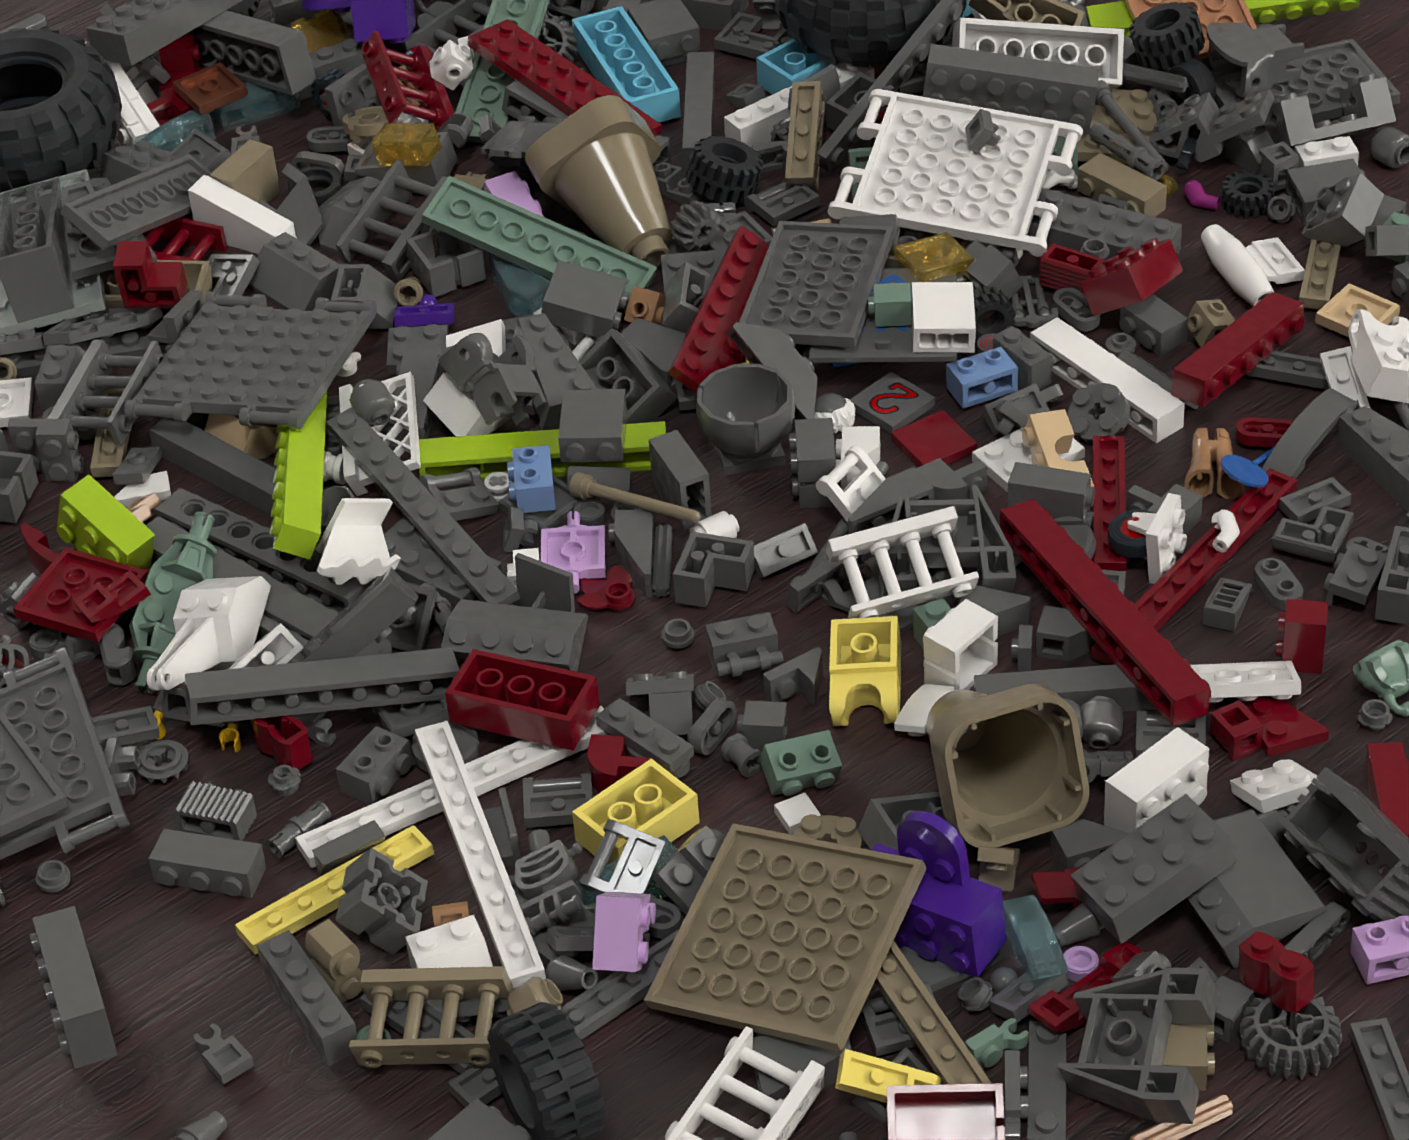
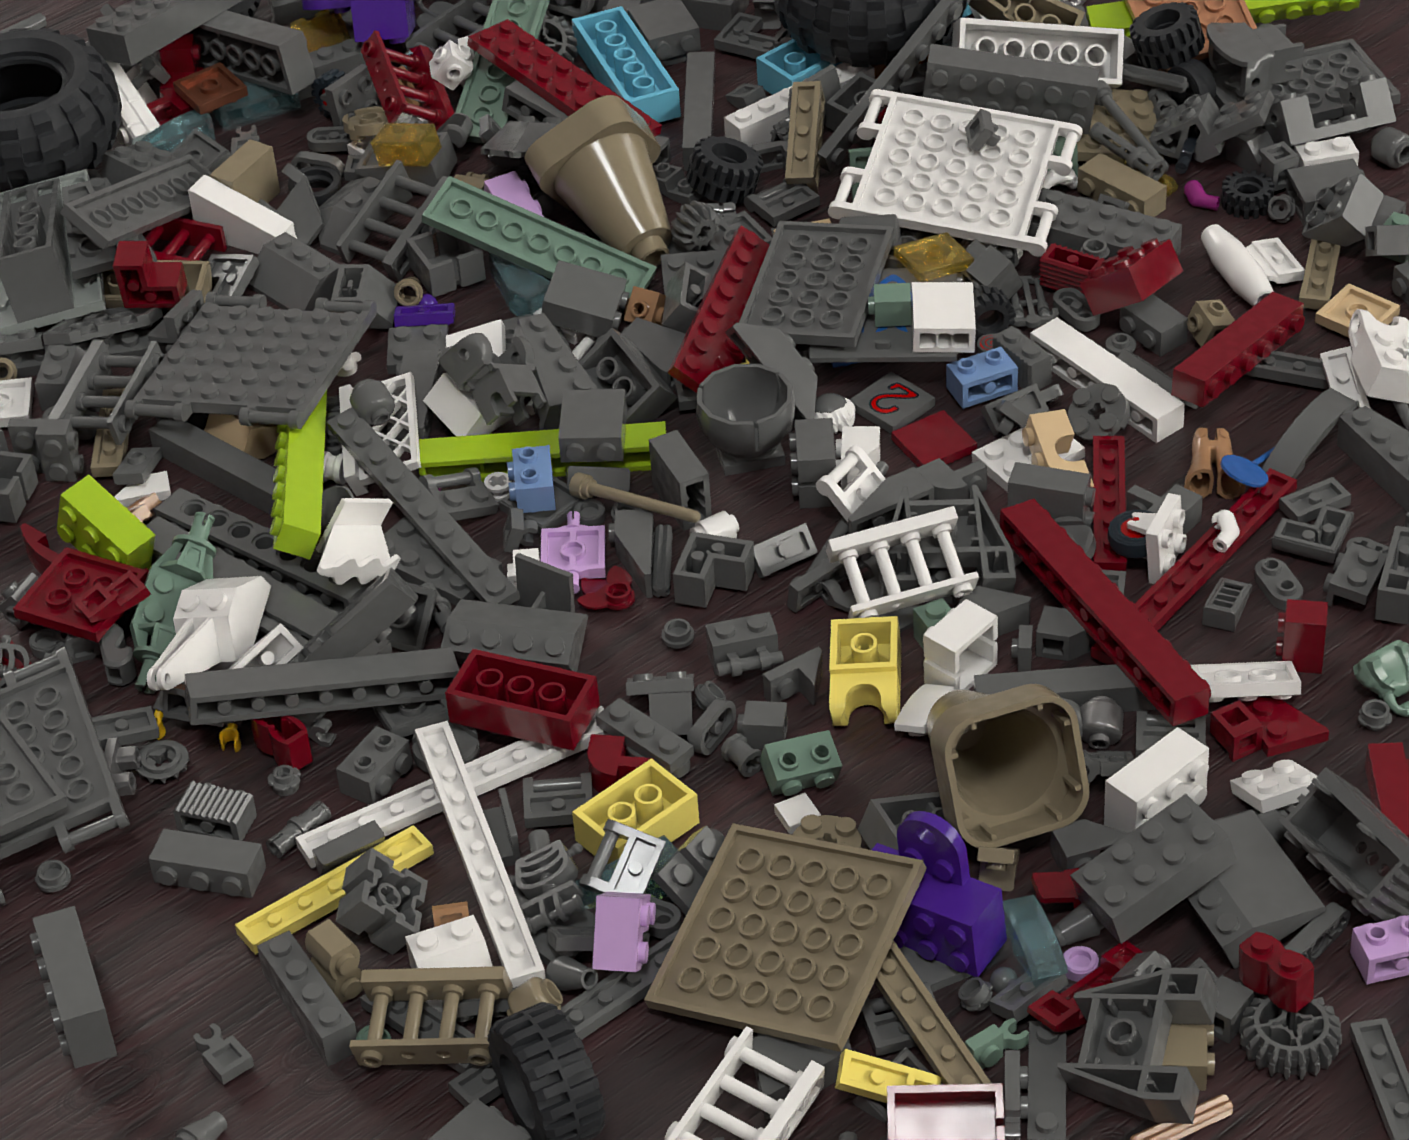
dark red plate [1236,417,1293,447] -> none

